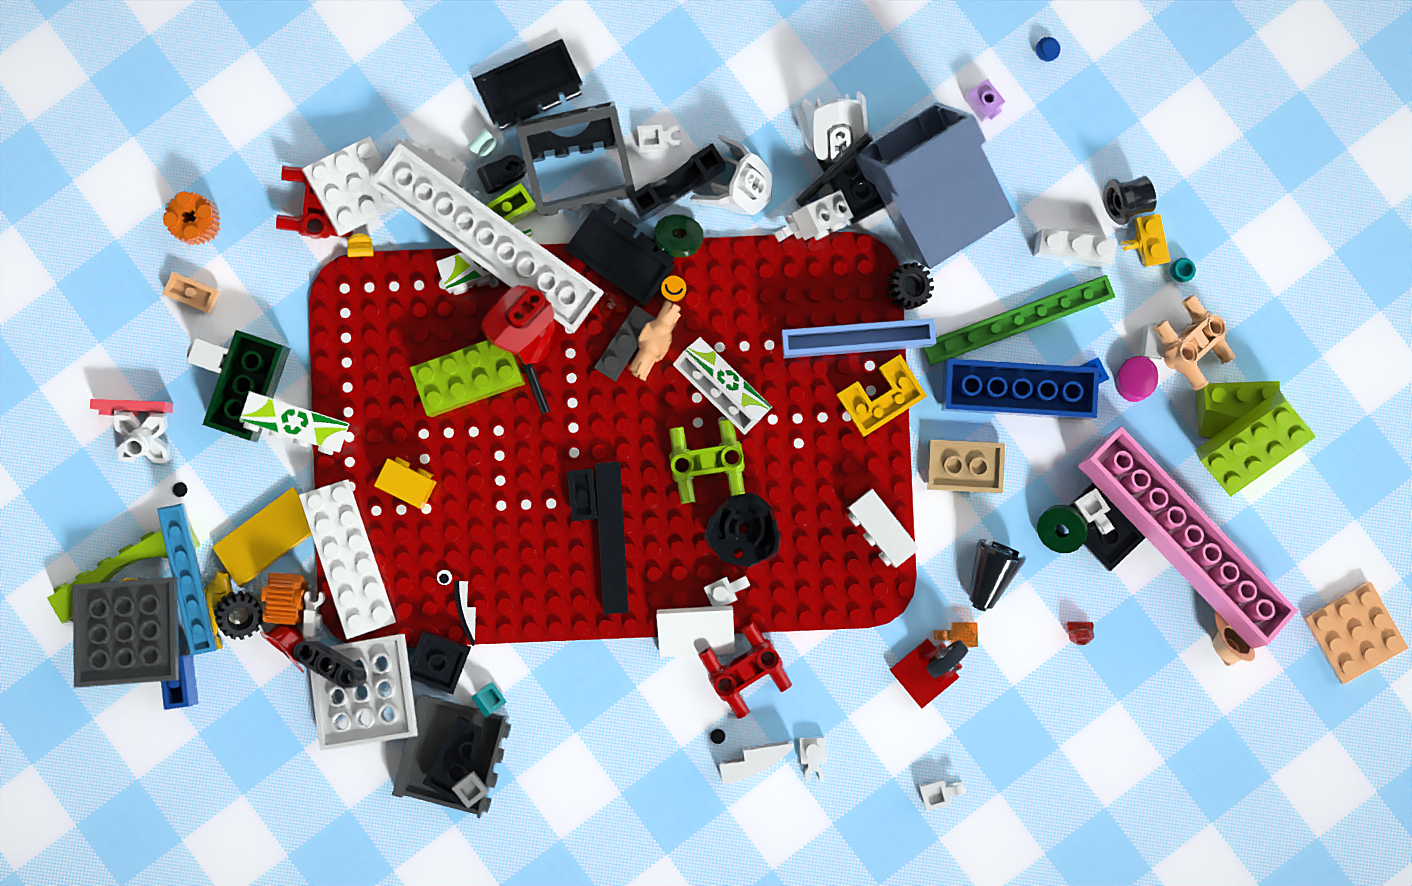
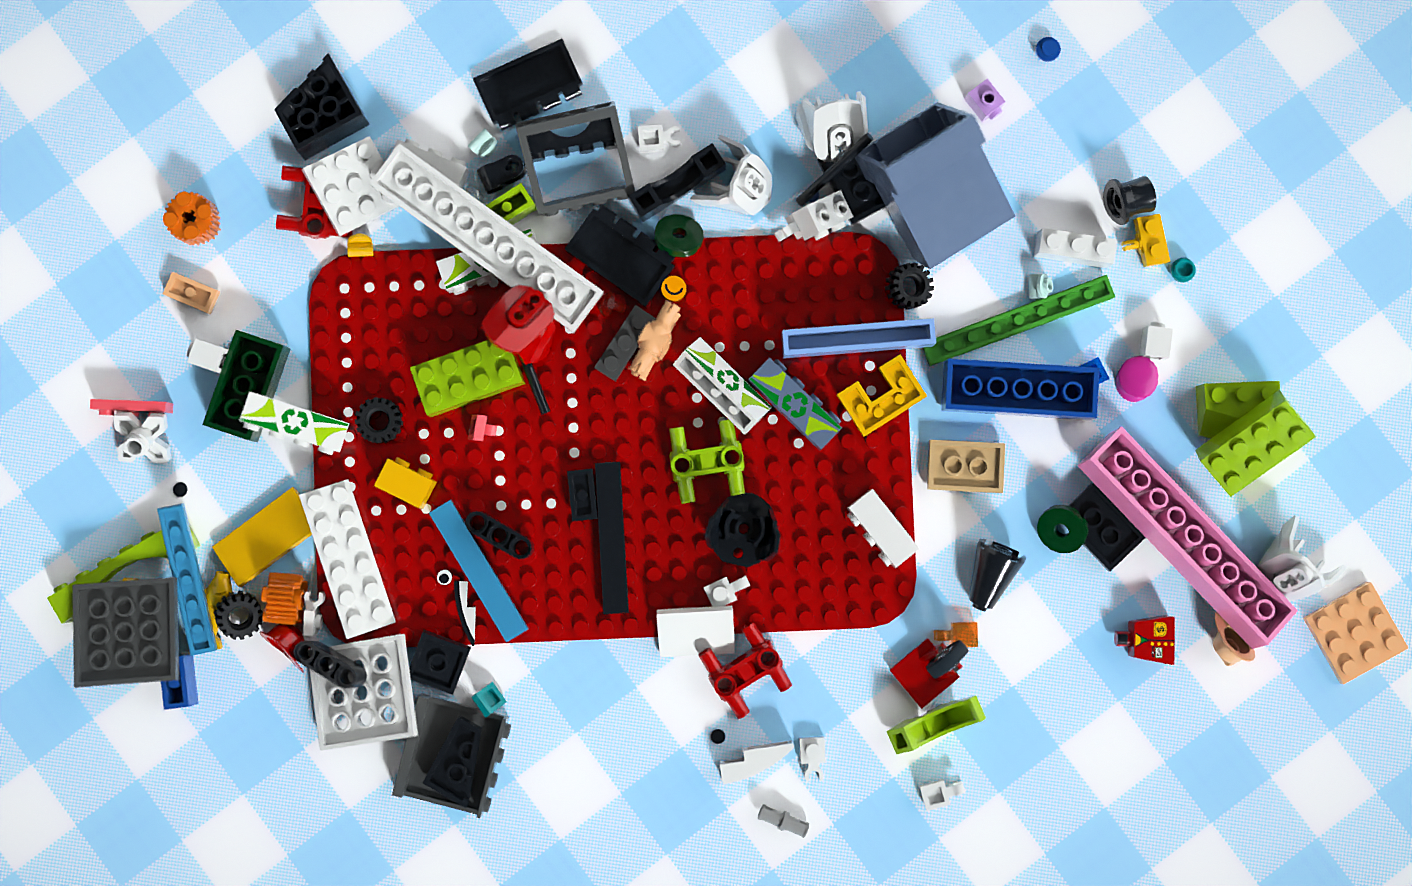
light grey plate [452,771,489,808] -> none
clear red plate [1067,621,1095,645] -> none
white plate [1073,488,1114,535] -> none
light nougat piece [1153,294,1236,391] -> none
none -> black wedge [274,53,370,160]
none -> black tyre [355,397,404,444]
none -> dark azure tile [429,500,529,642]
none -> black beam [465,511,534,559]
none -> coral tile [468,415,497,441]
none -> sand blue brick [748,358,842,451]
none -> light grey pin [757,804,810,838]
none -> lime arch [886,695,987,755]
none -> light aqua plate [1029,273,1053,300]
none -> red torso [1114,615,1175,665]
none -> white piece [1257,515,1347,602]

